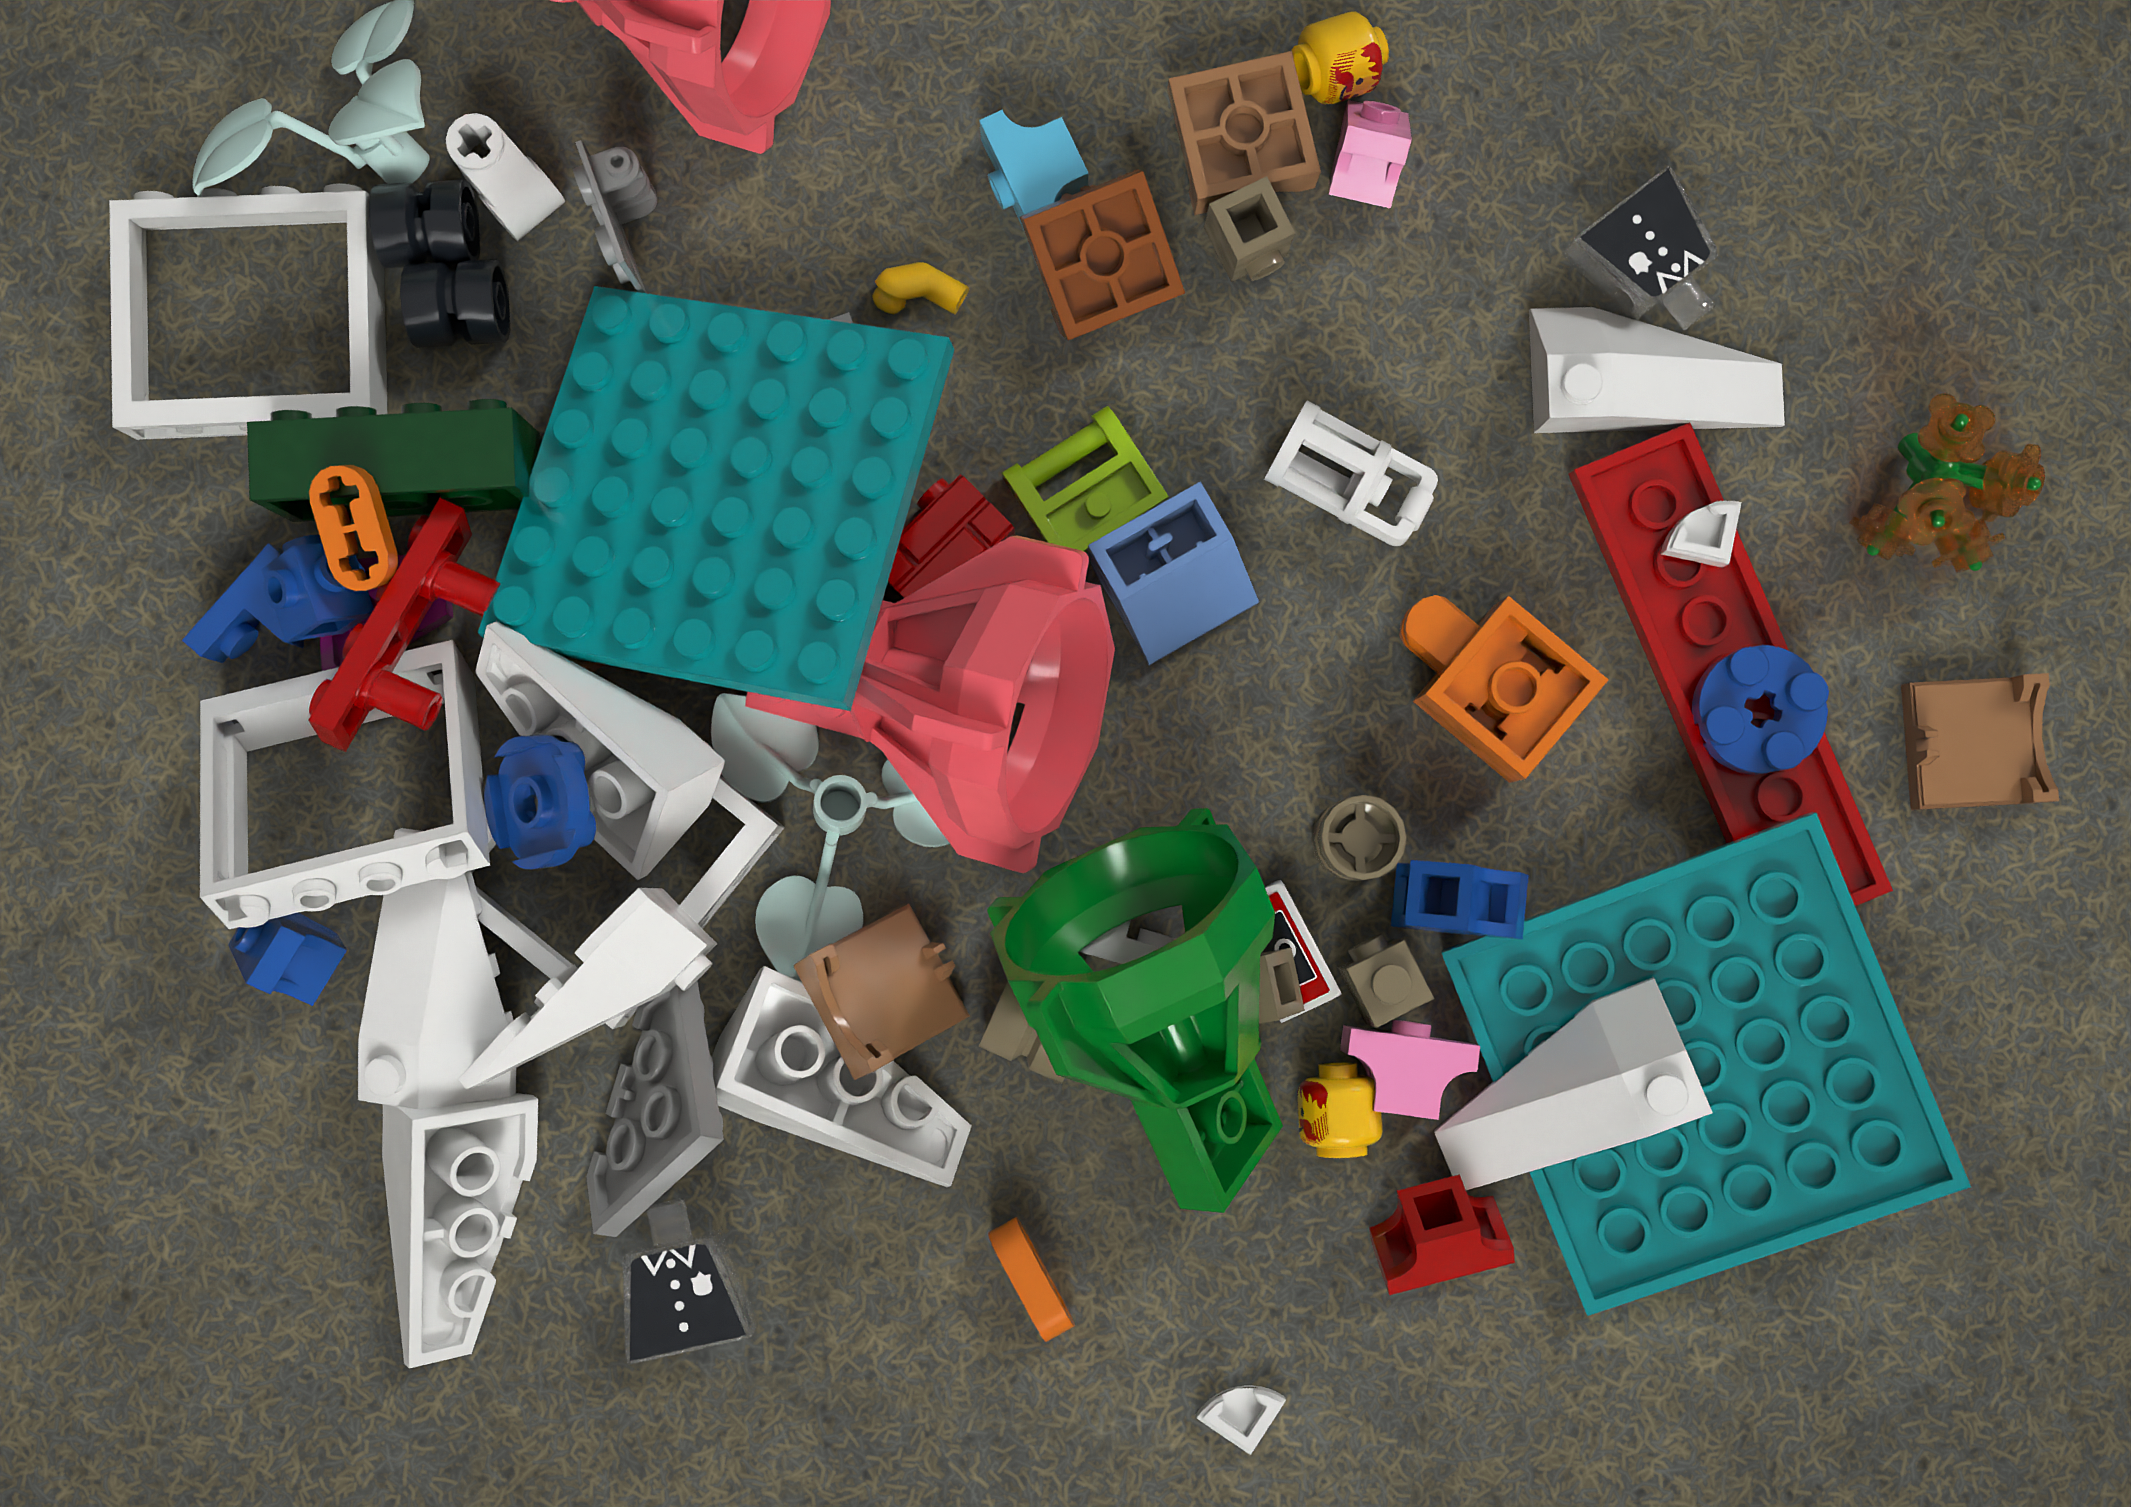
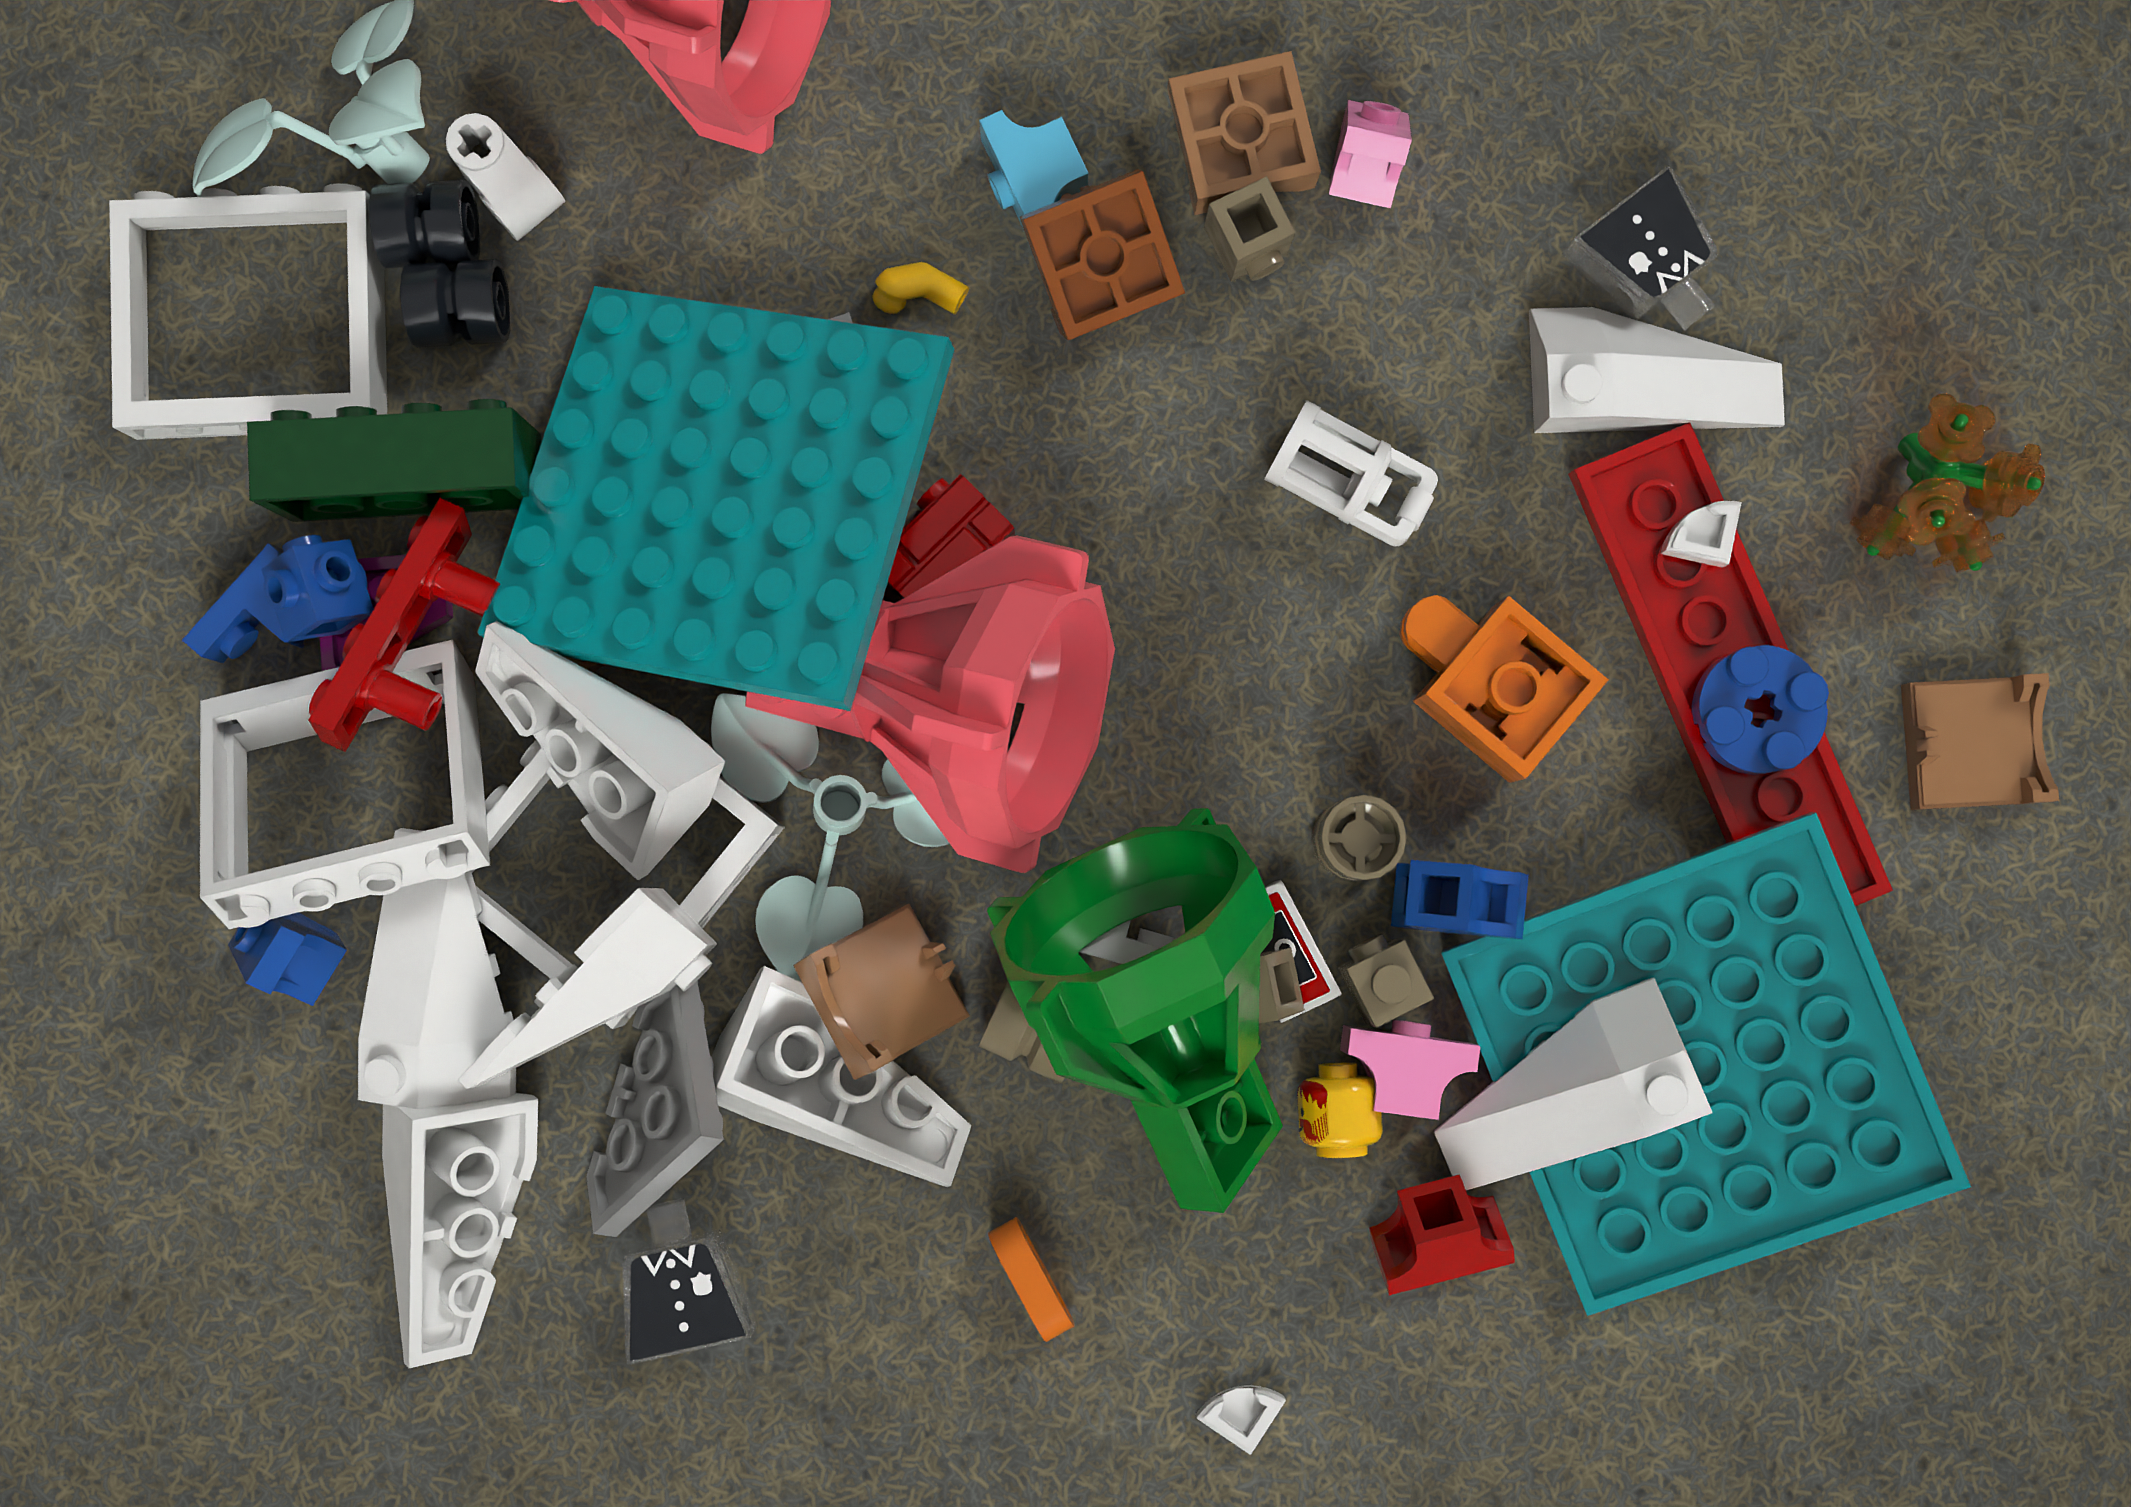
orange beam [309,465,398,591] -> none
blue plate [484,735,596,869] -> none
light grey hinge [573,140,657,293] -> none
lime plate [1001,406,1169,553] -> none
medium blue slope [1087,482,1259,666] -> none
yellow head [1291,11,1389,105] -> none

